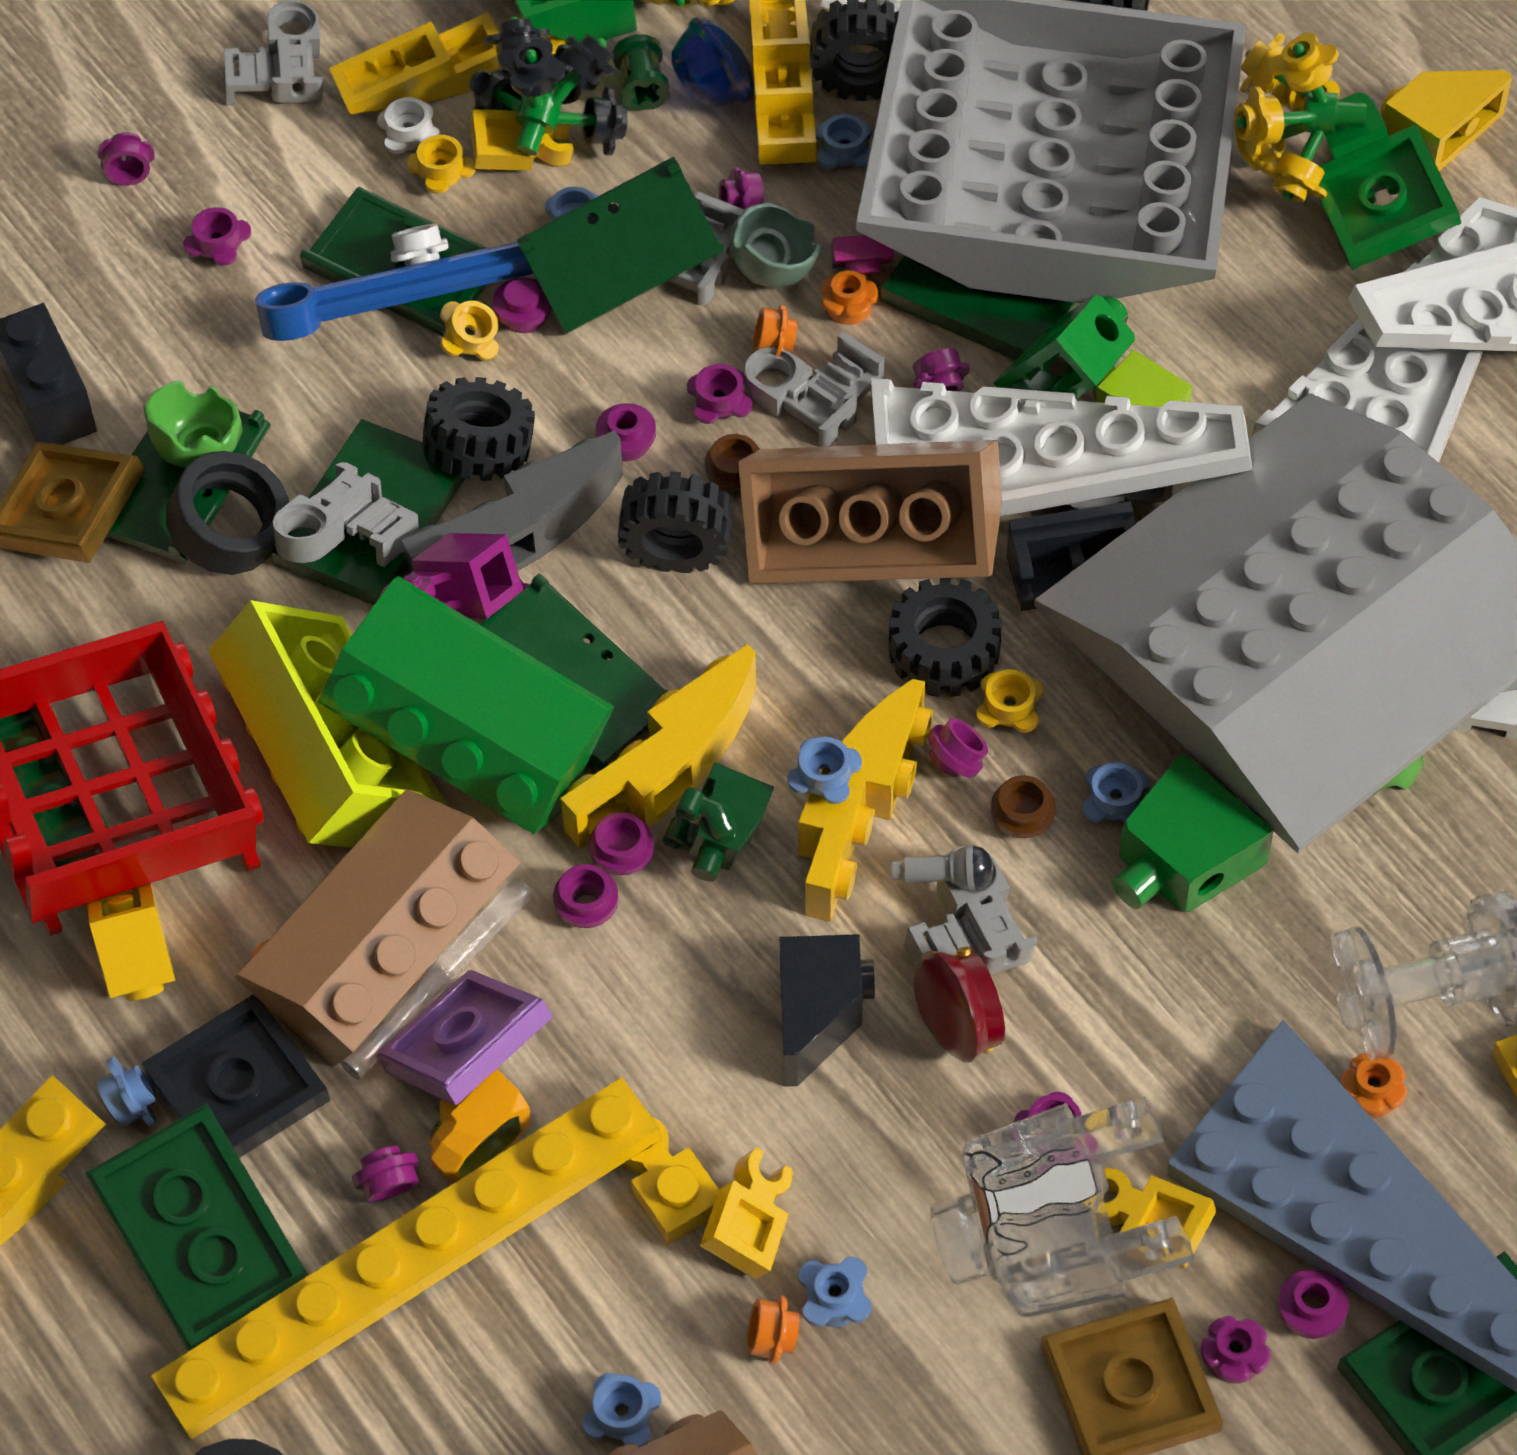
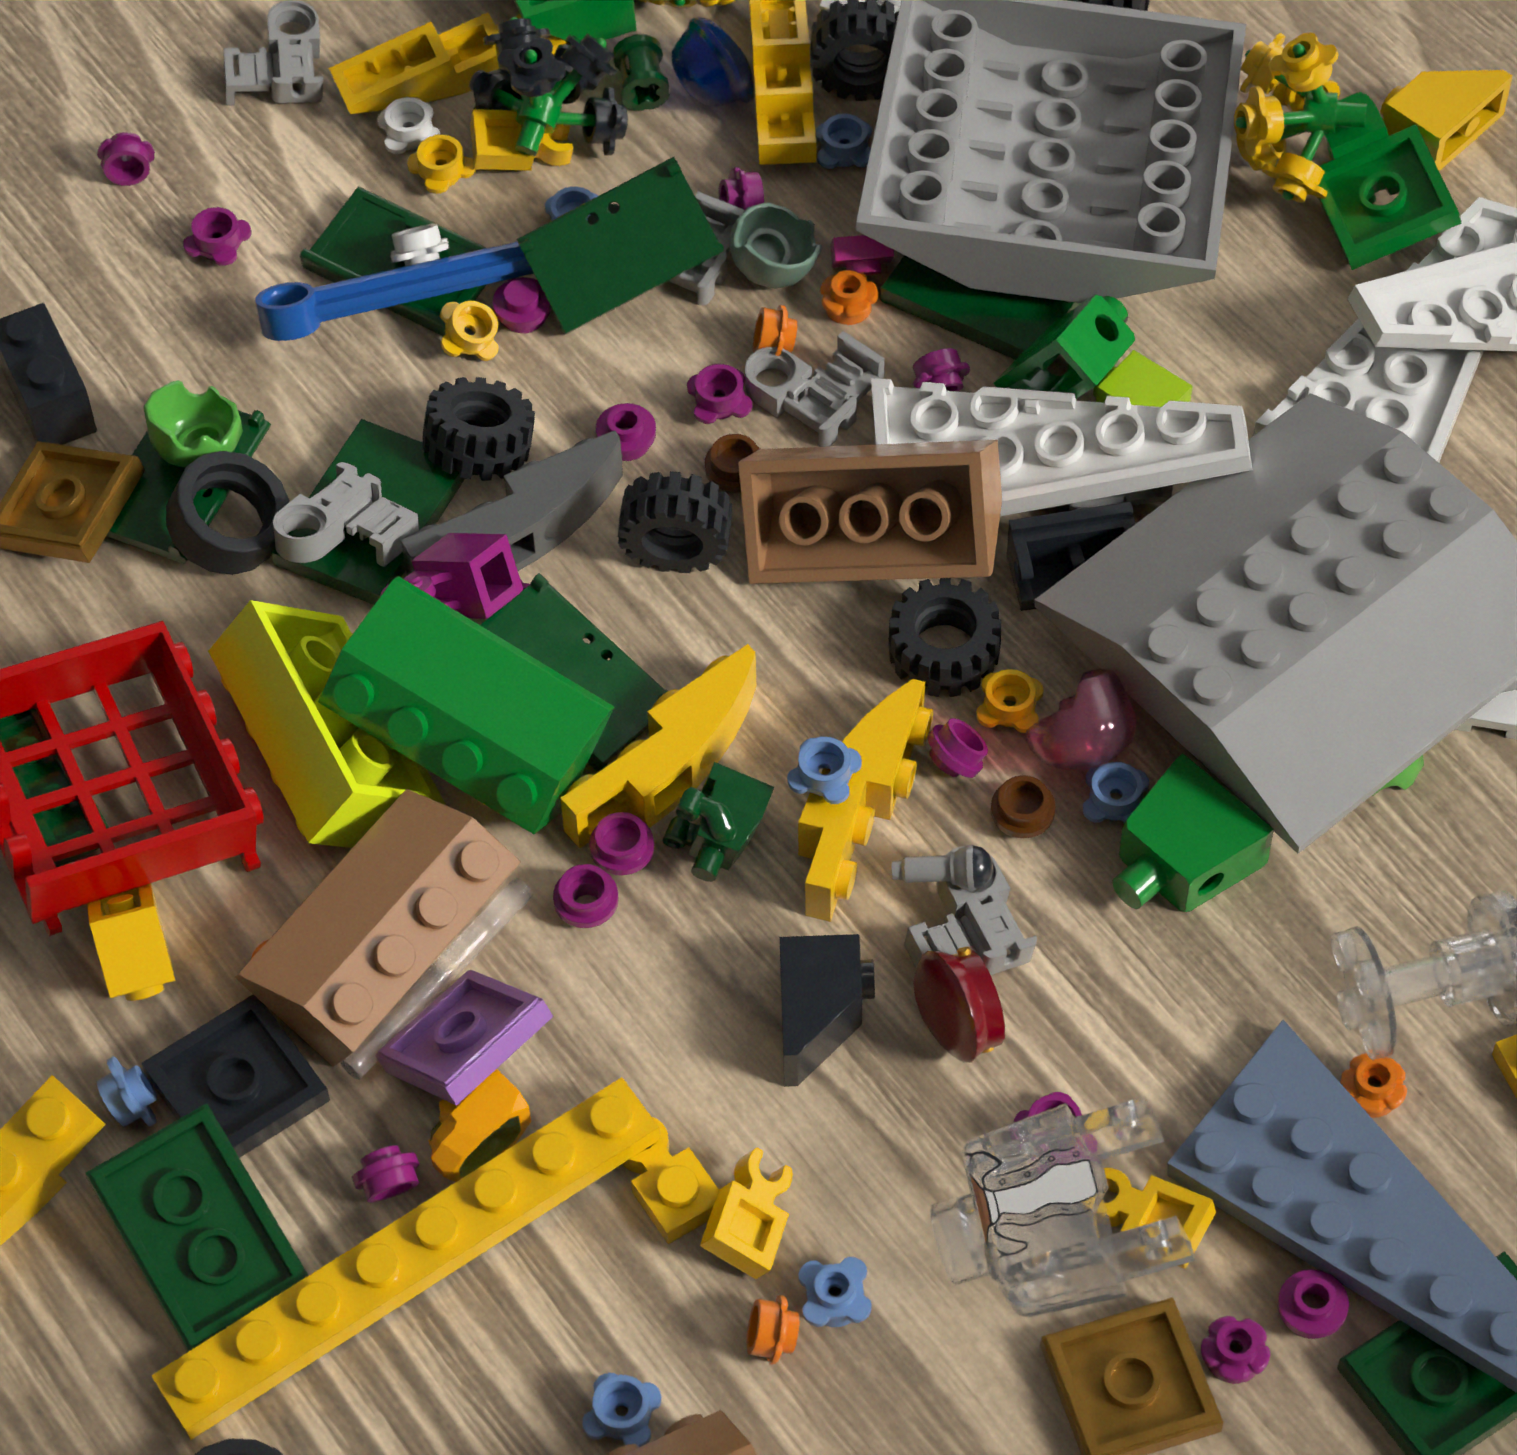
none -> clear pink hair [1026,669,1136,770]

